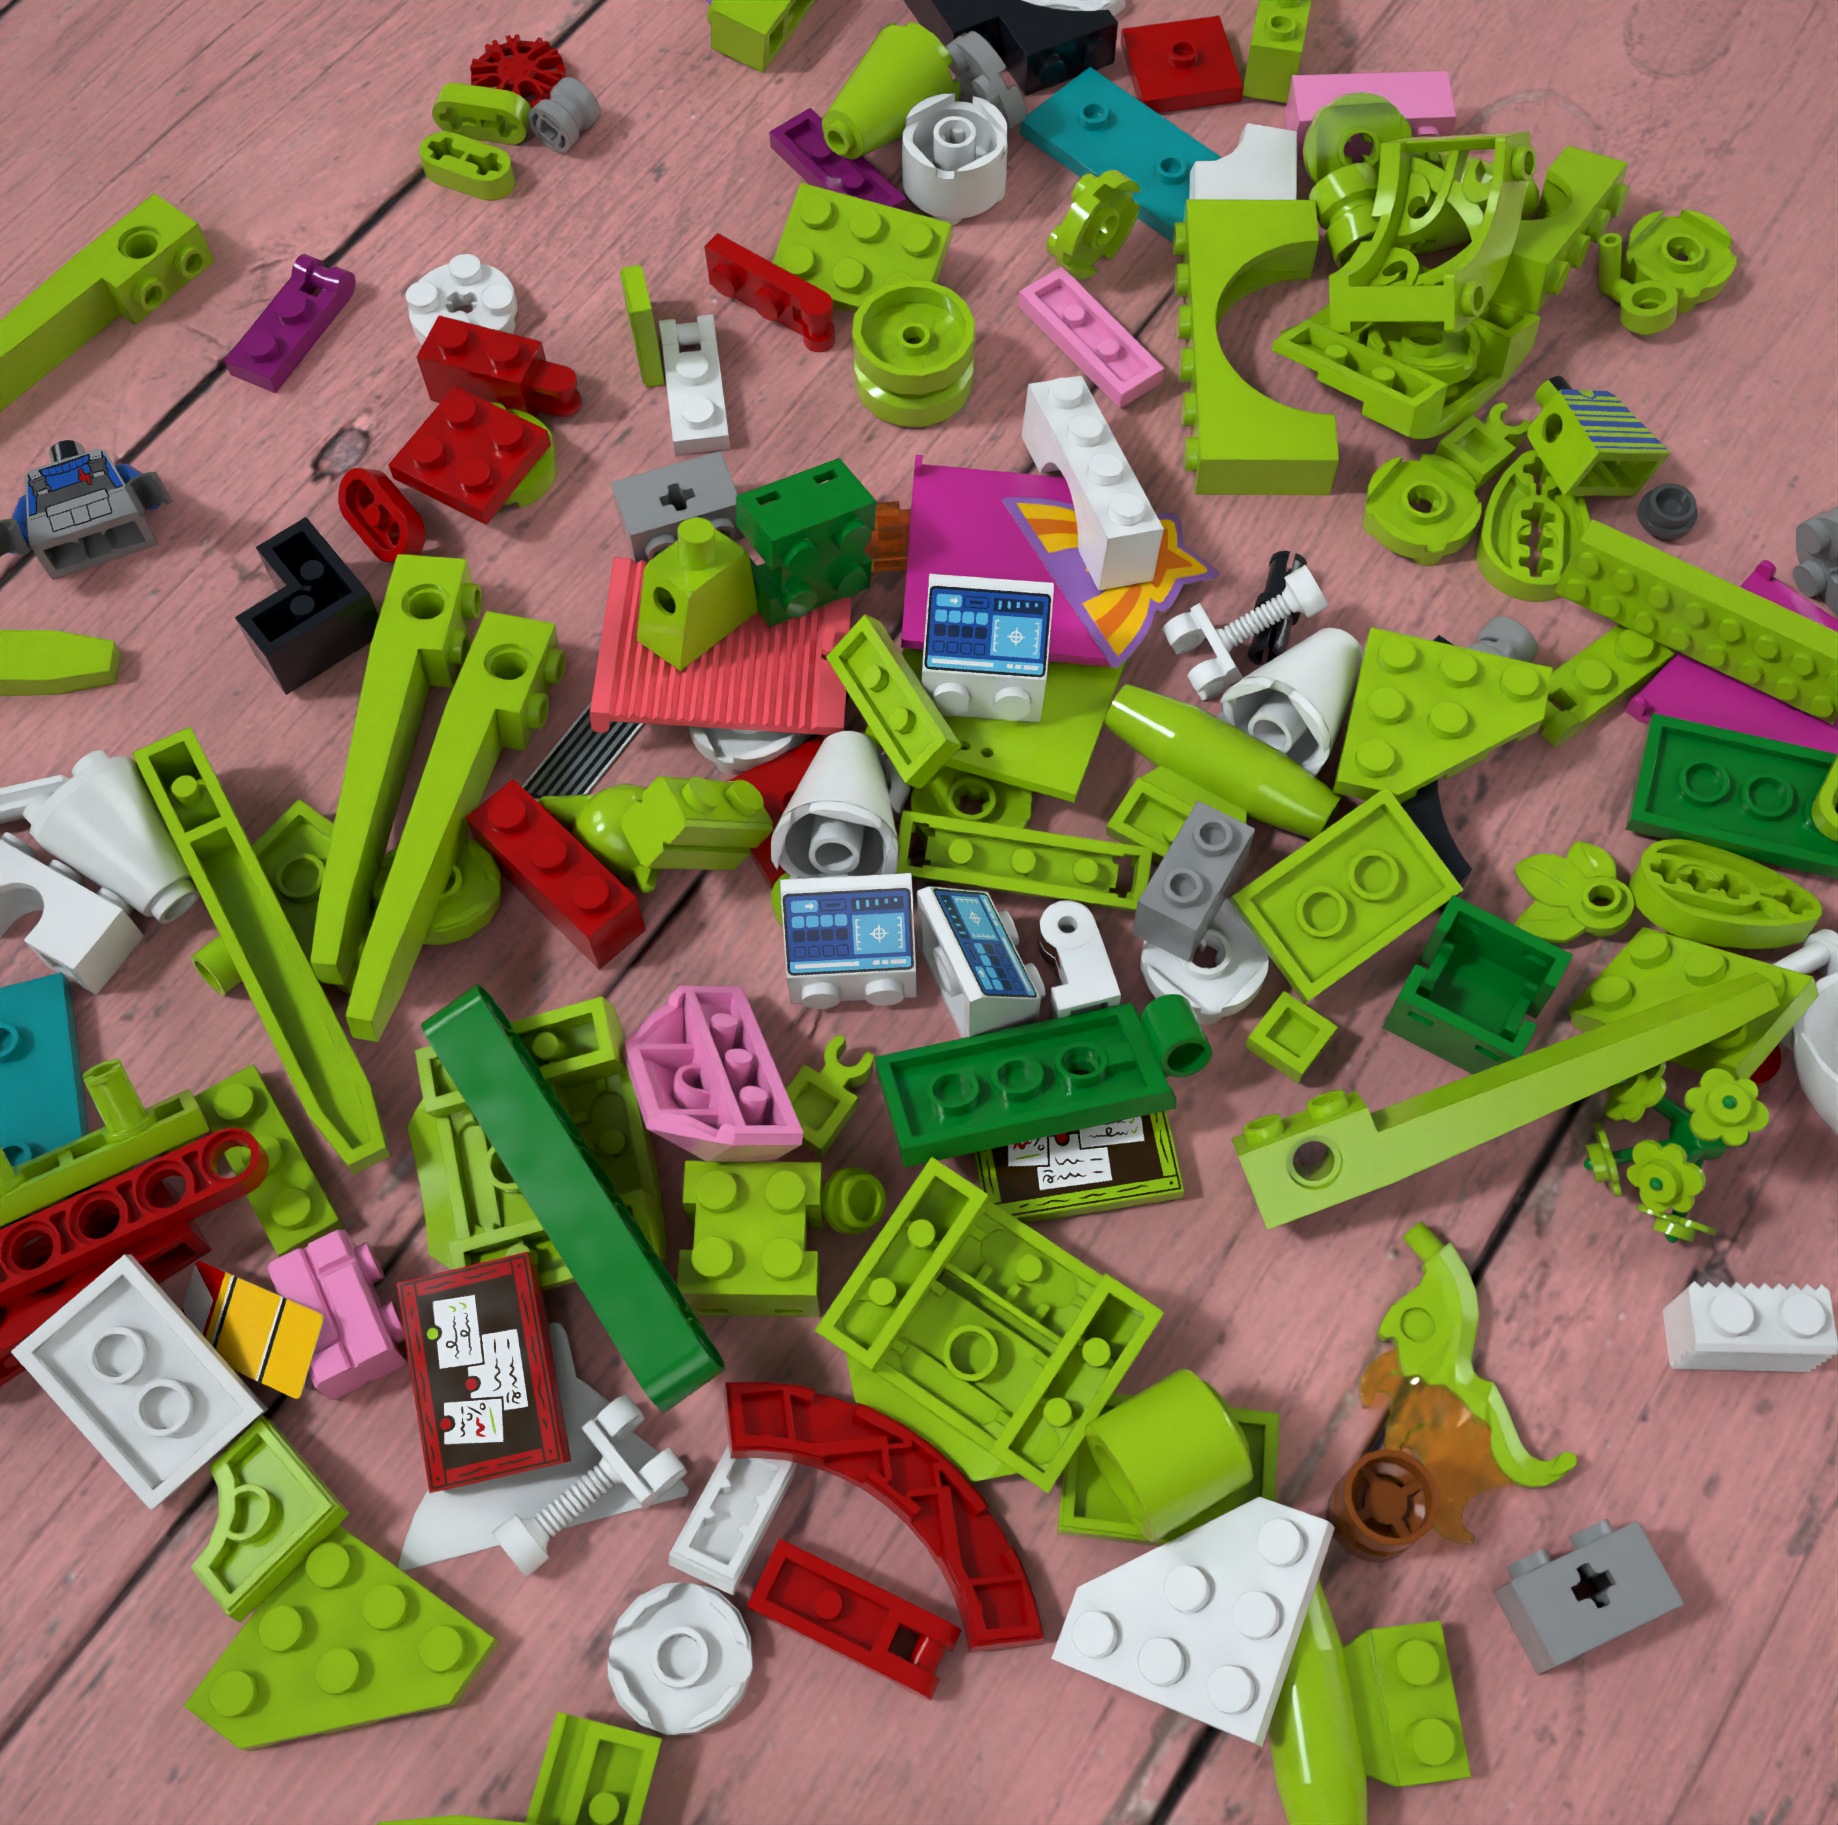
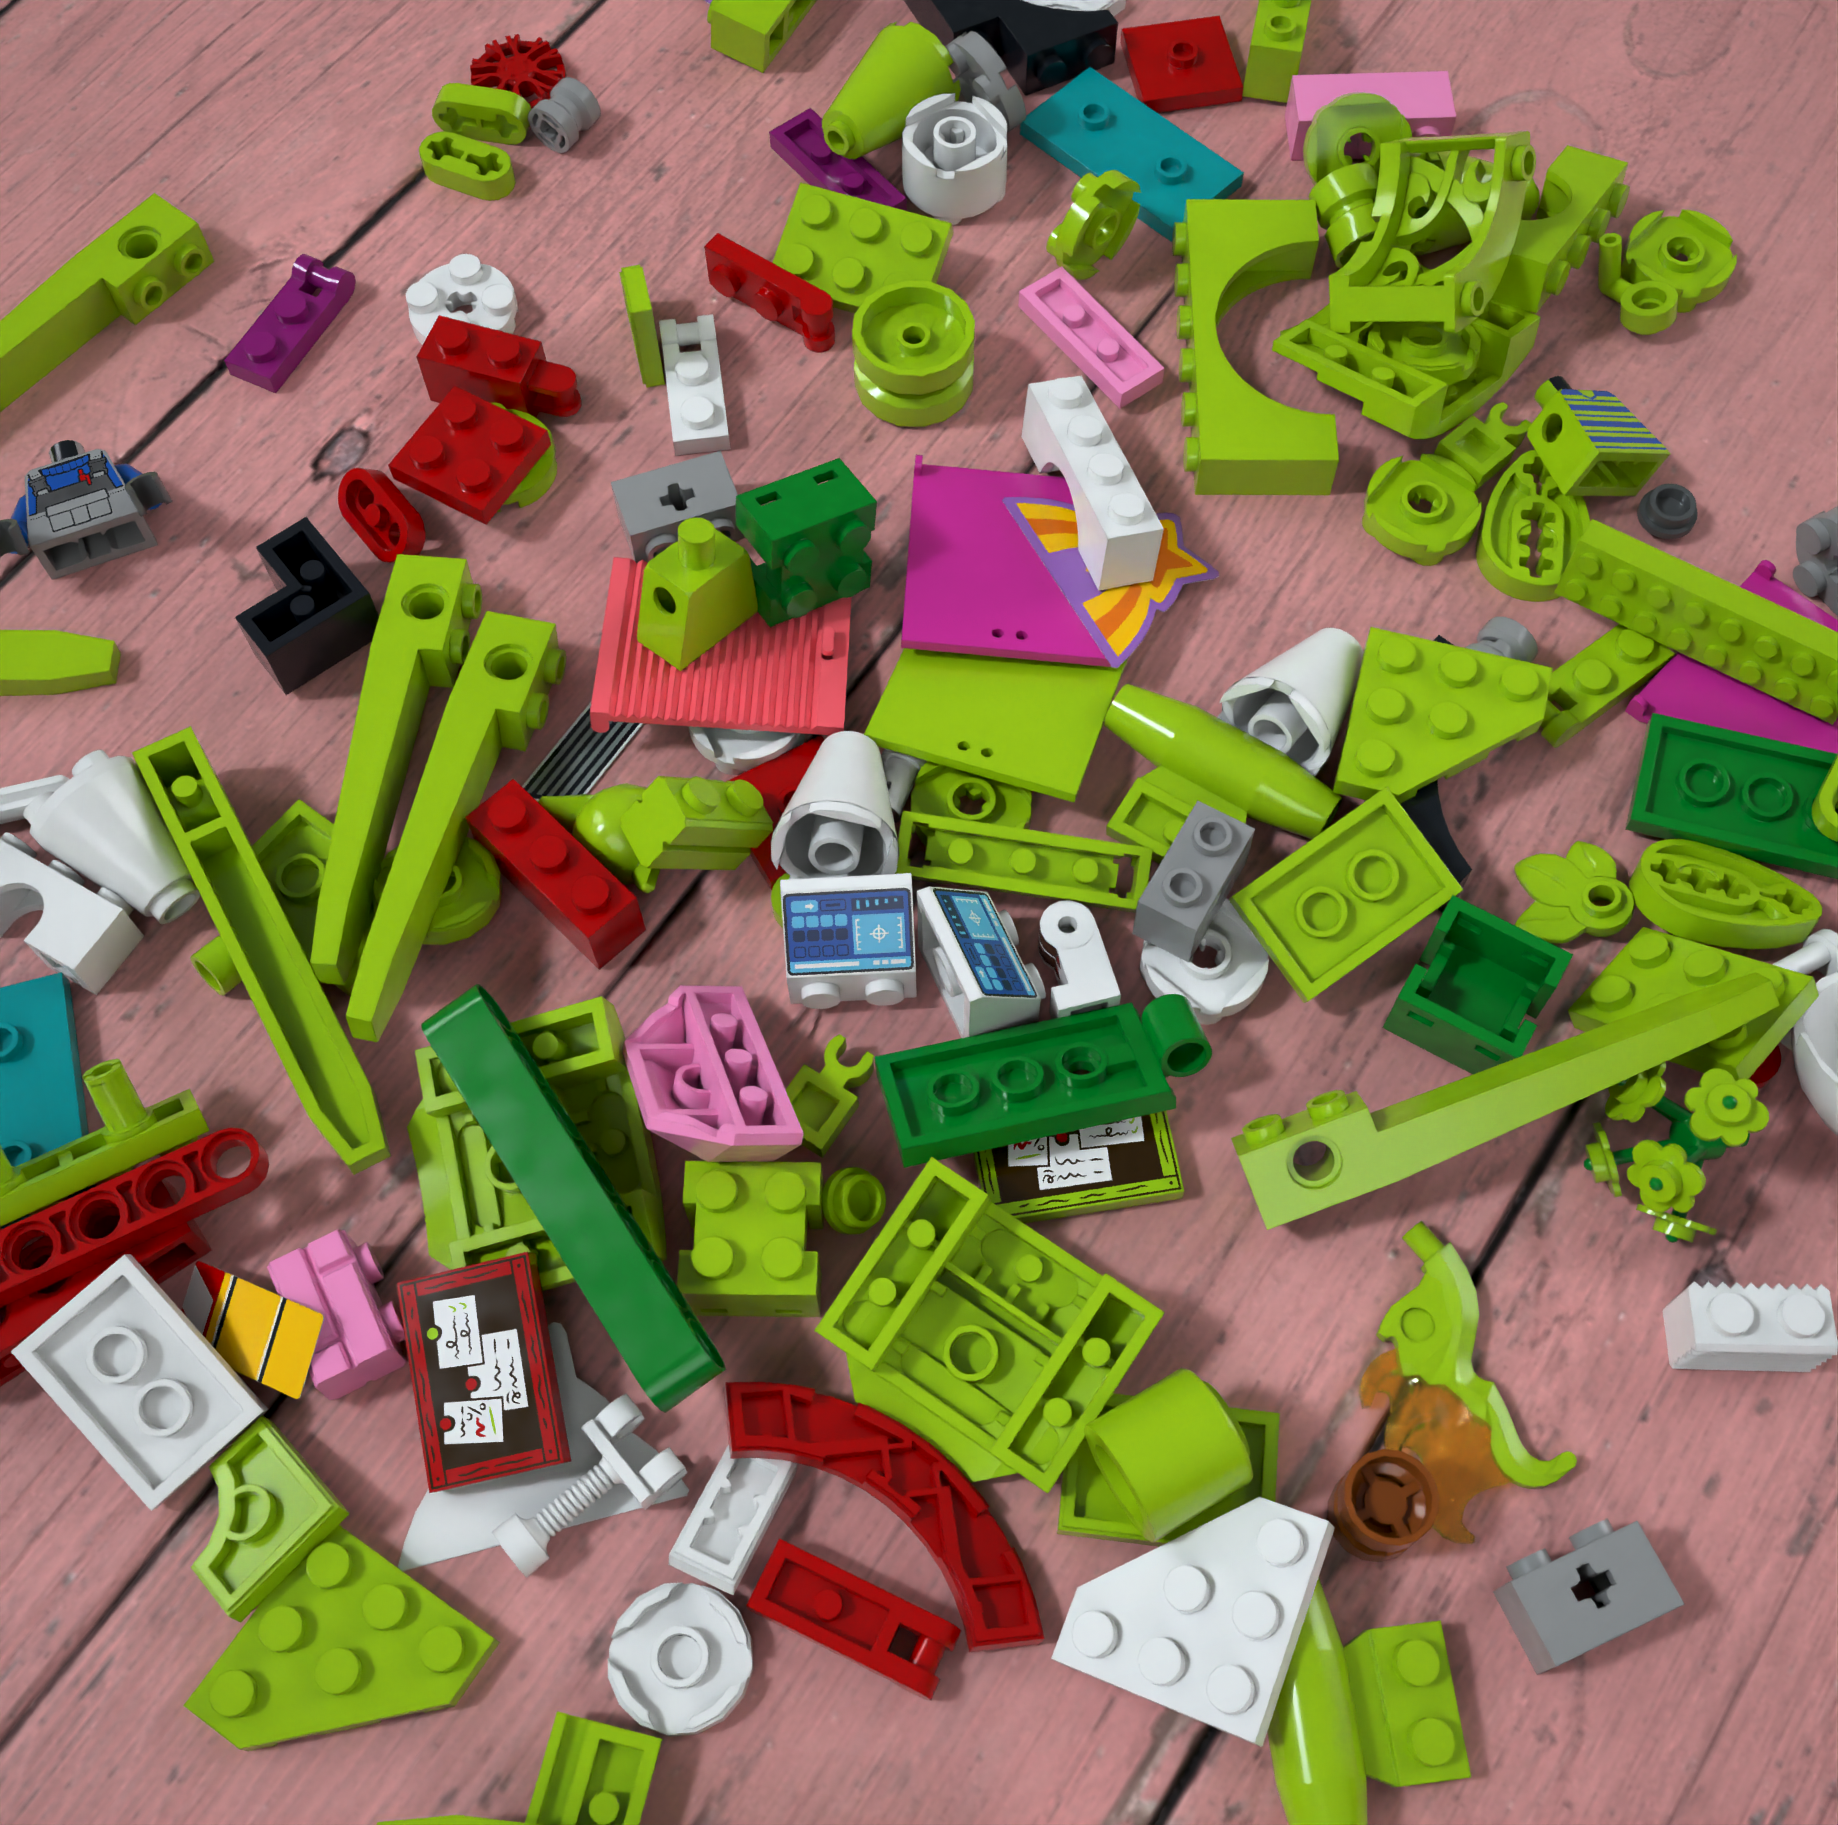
lime plate [194,1064,345,1257] -> none
lime plate [826,614,962,789] -> none
clear orange tile [863,501,911,573] -> none
slope [921,574,1054,722] -> none
white bar [1162,565,1329,701] -> none
white tile [1189,123,1297,200] -> none
lime plate [1245,991,1338,1084] -> none
black pin [1248,551,1307,666] -> none

